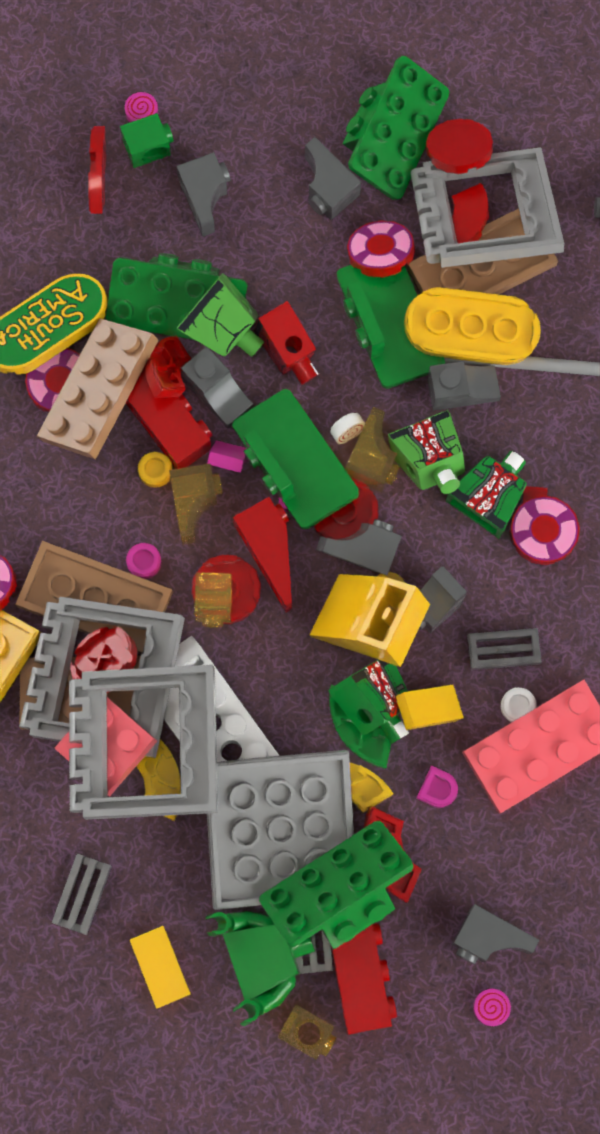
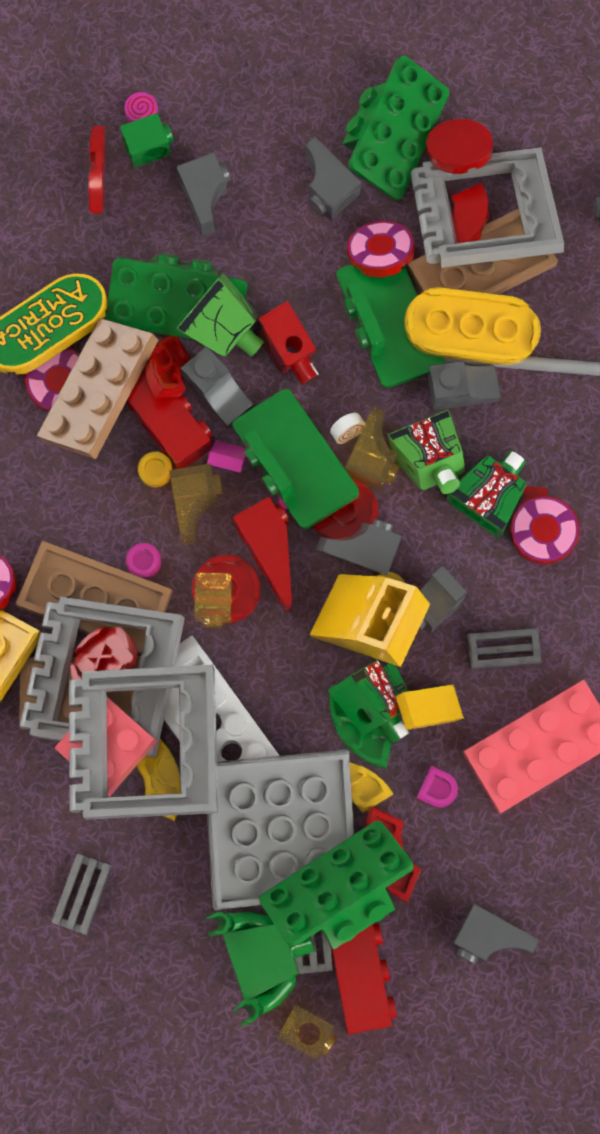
yellow tile [130,926,191,1009] -> none
dark pink tile [473,989,511,1026] -> none
white tile [500,688,537,722] -> none

